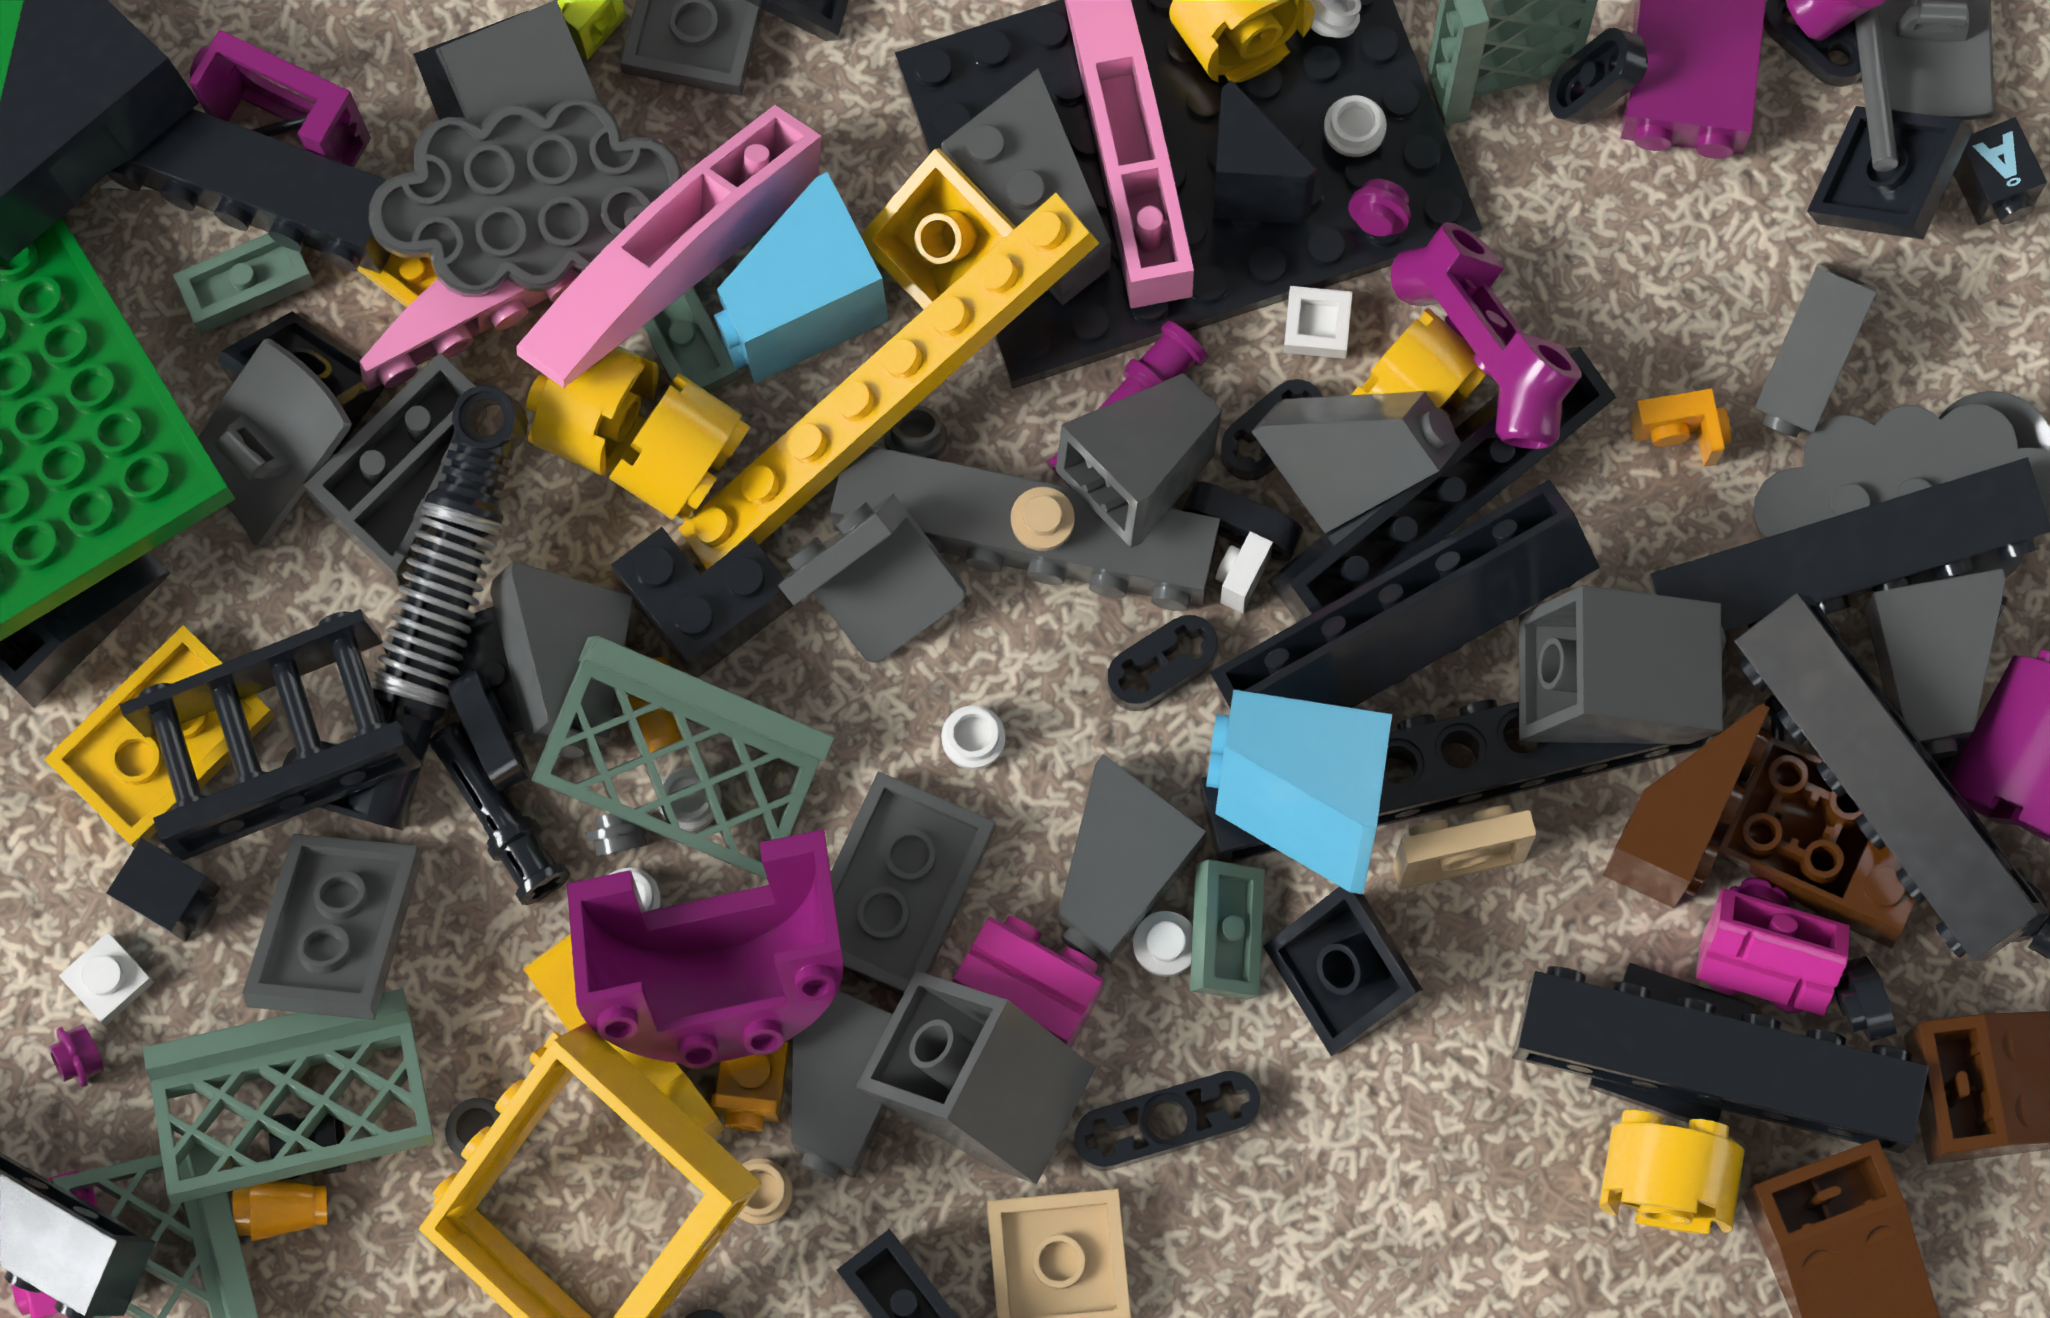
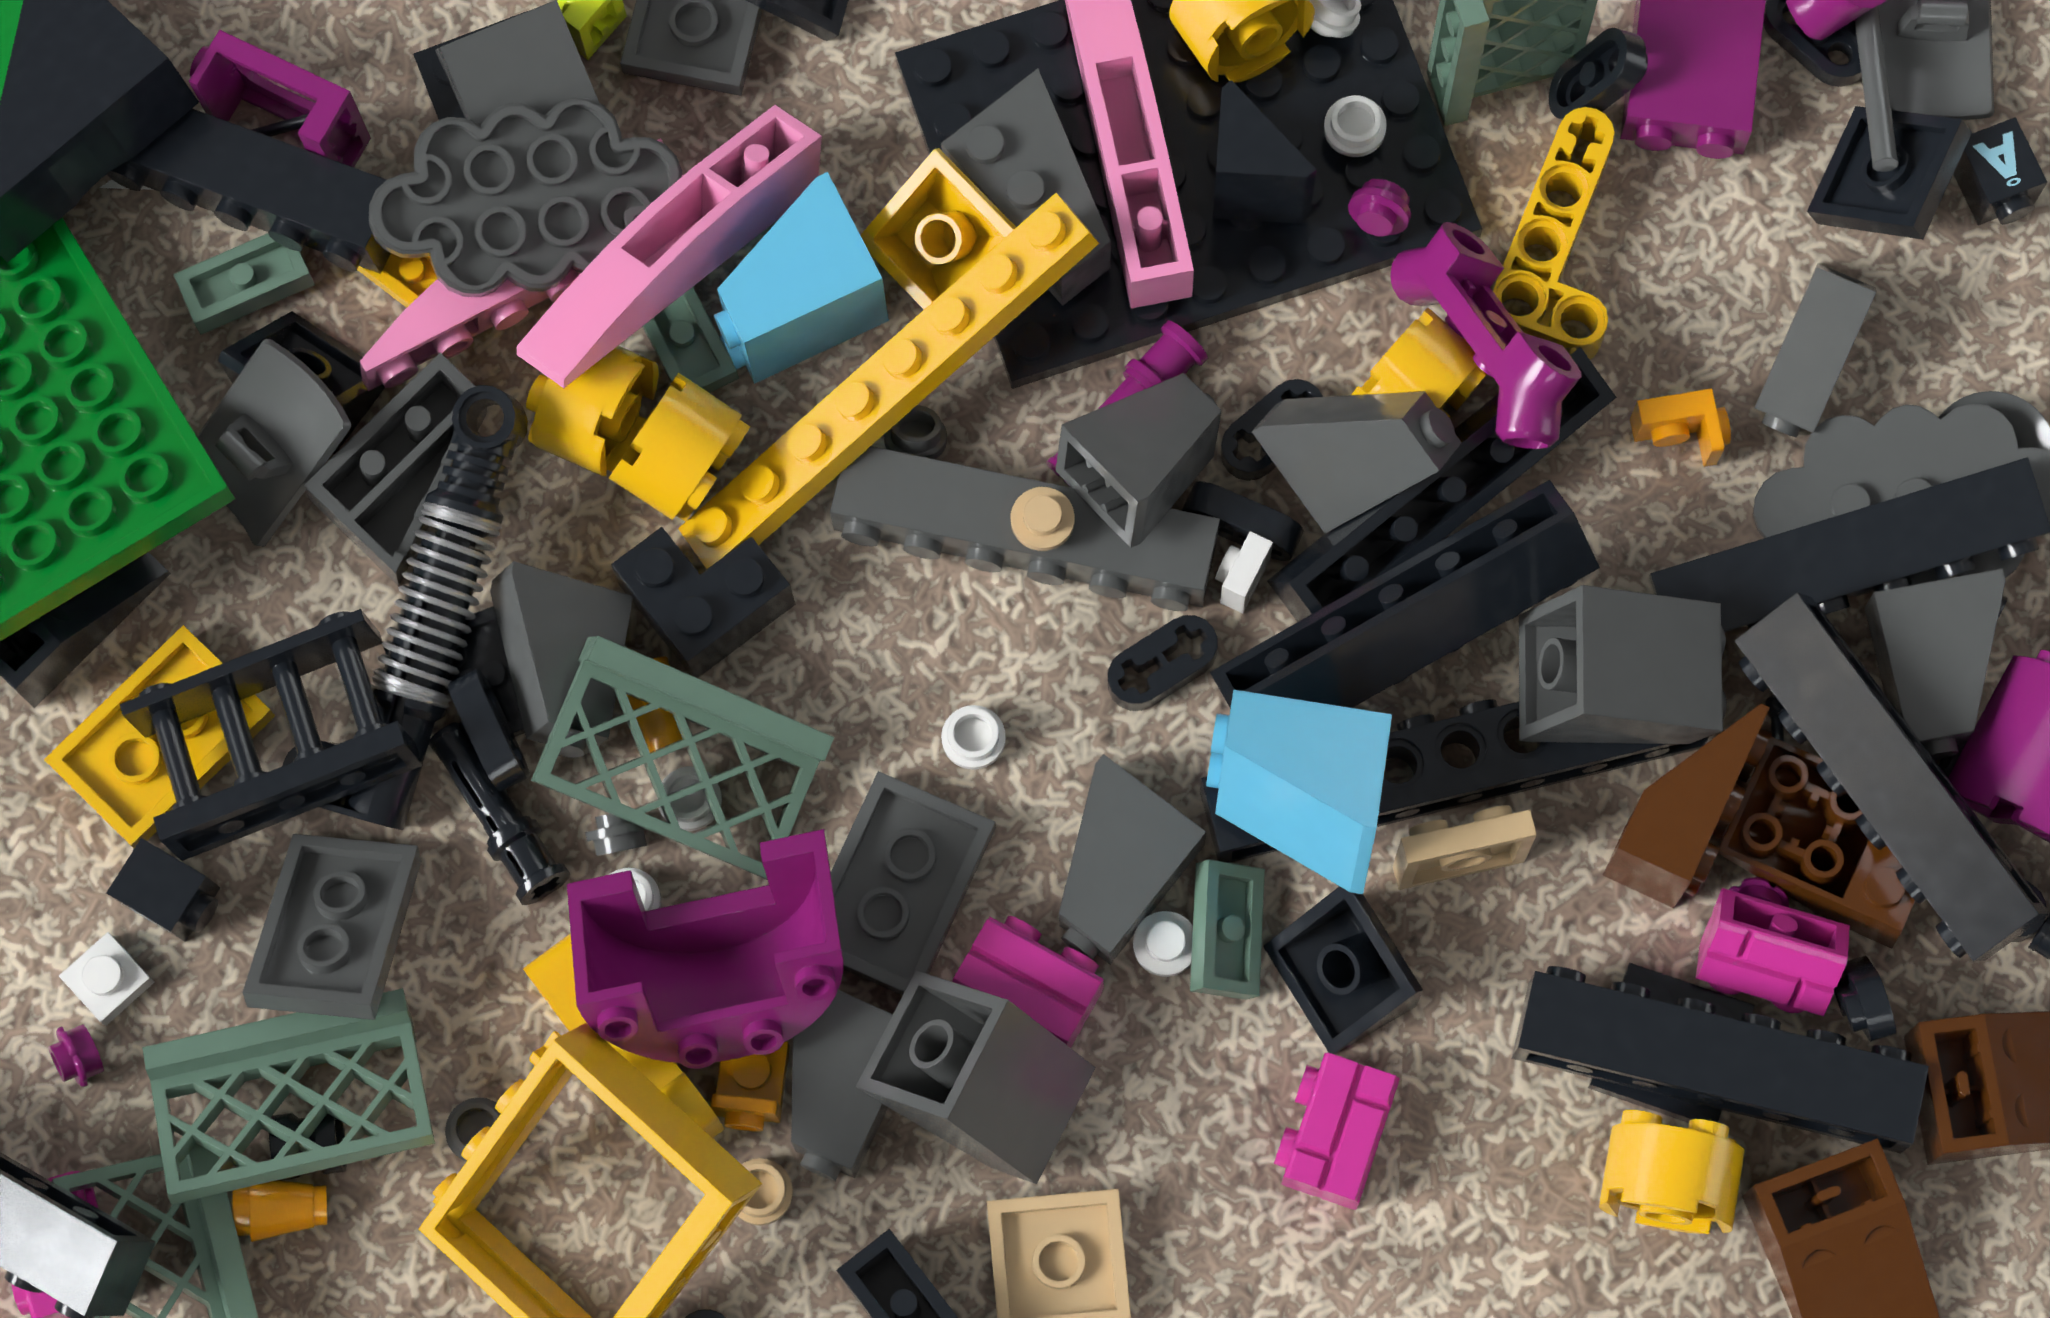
dark grey bracket [778,493,966,663] -> none
black beam [1075,1071,1260,1171] -> none
white plate [1283,286,1352,359] -> none
none -> dark pink brick [1274,1053,1400,1210]
none -> yellow beam [1493,107,1615,360]

